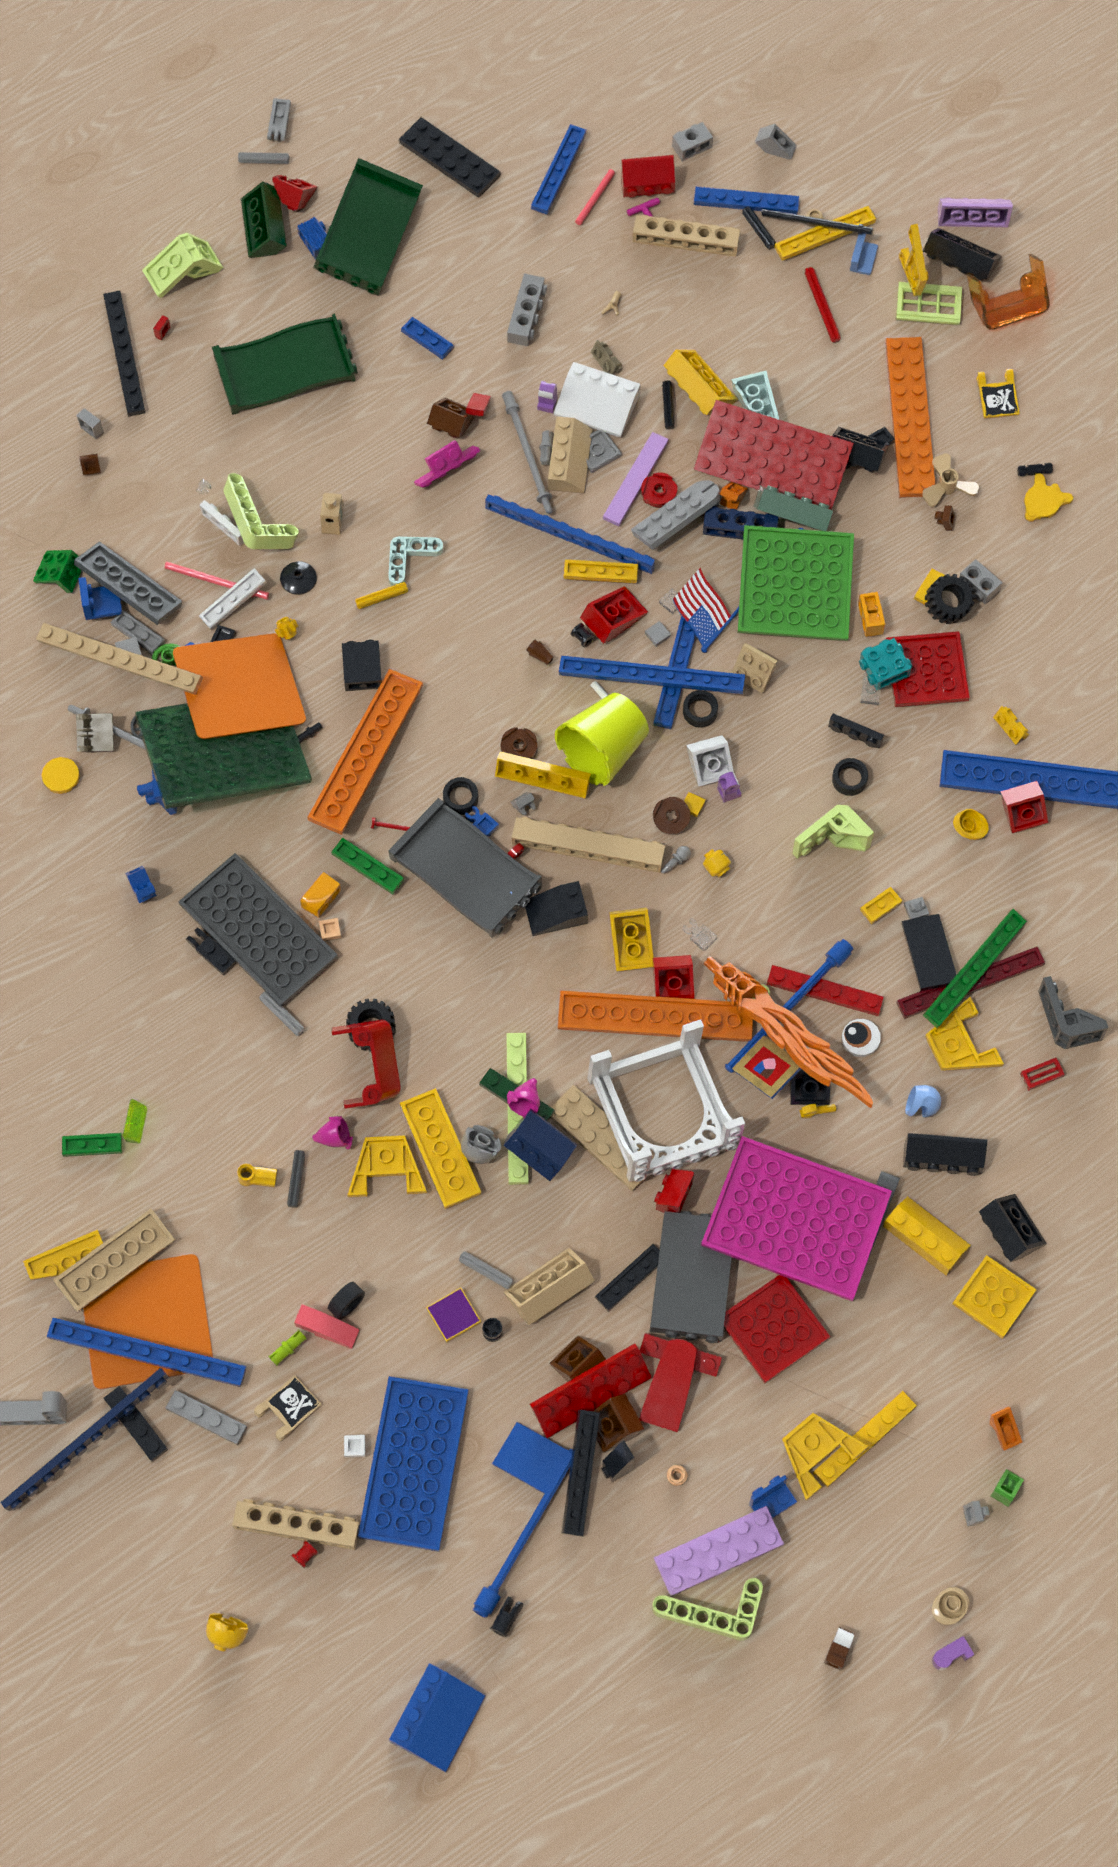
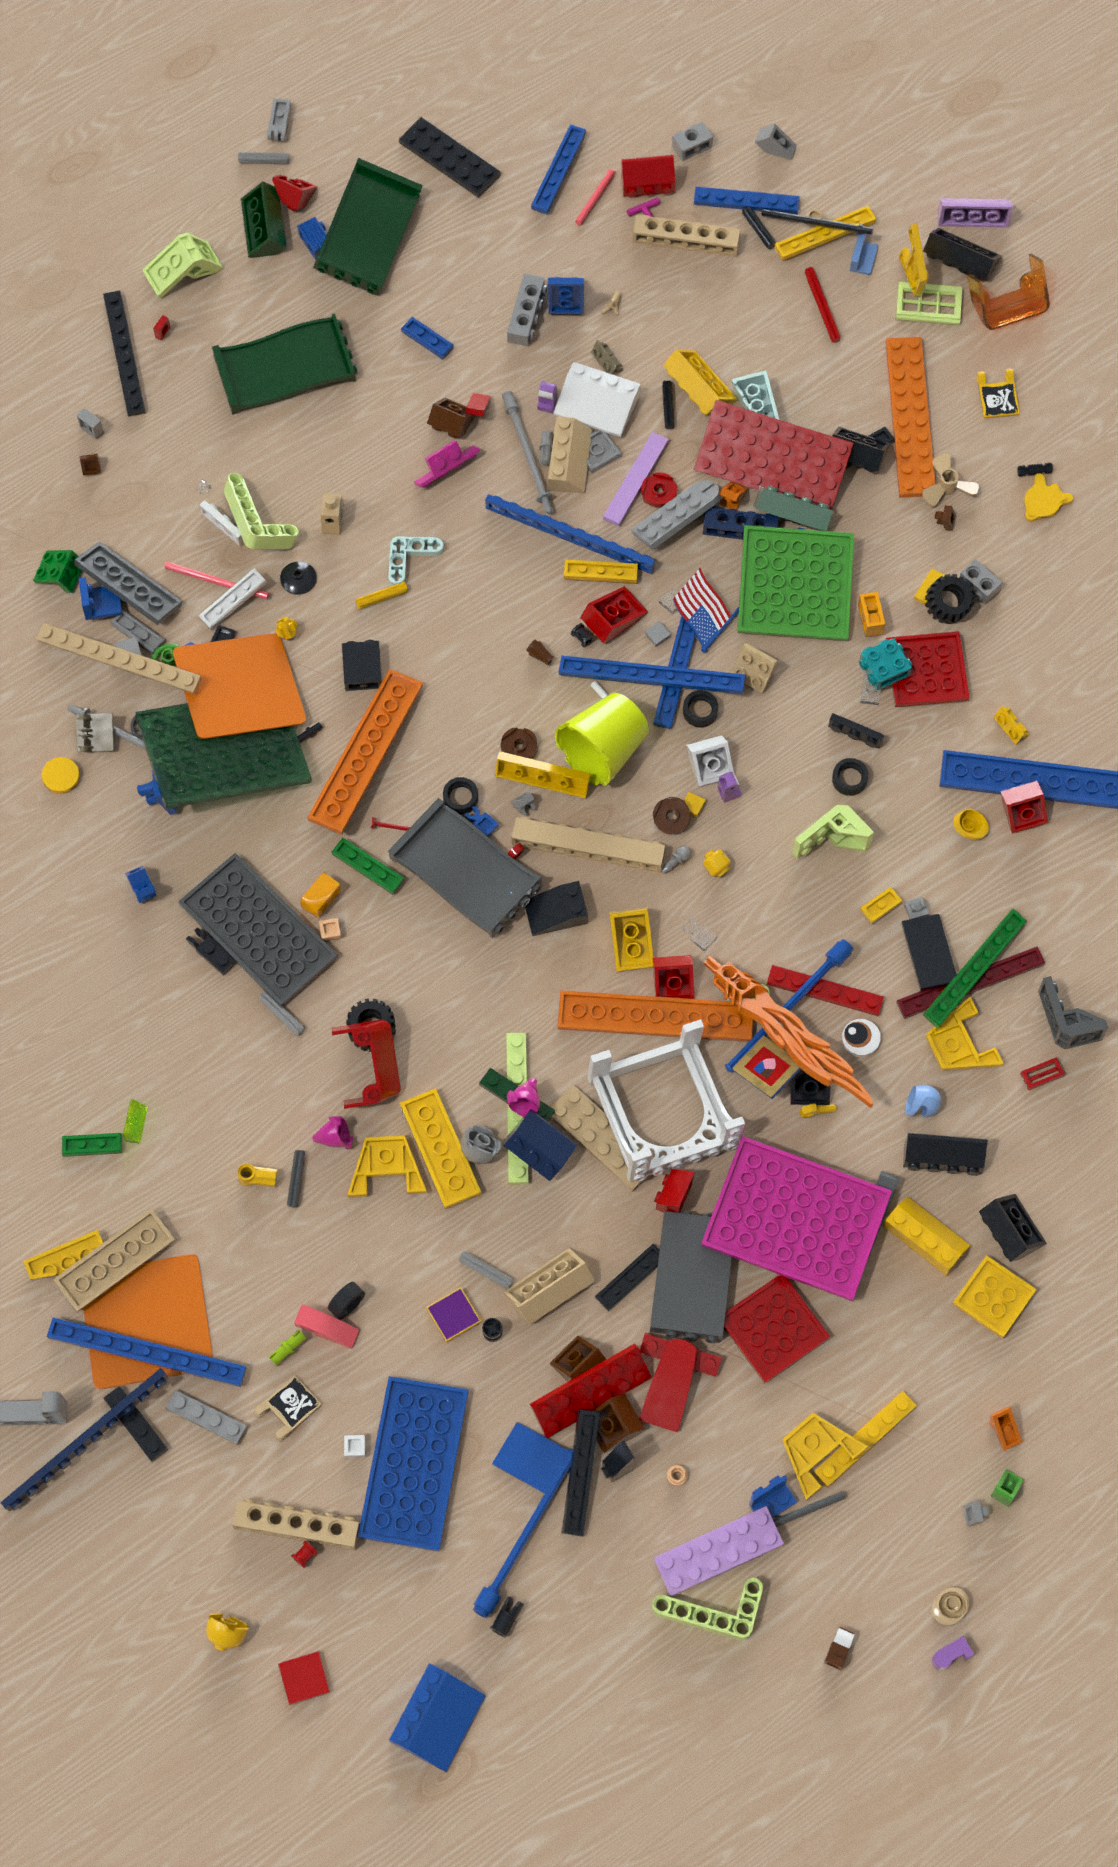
none -> red tile [278,1651,330,1705]
none -> blue bracket [548,277,584,314]
none -> dark grey bar [773,1491,846,1527]

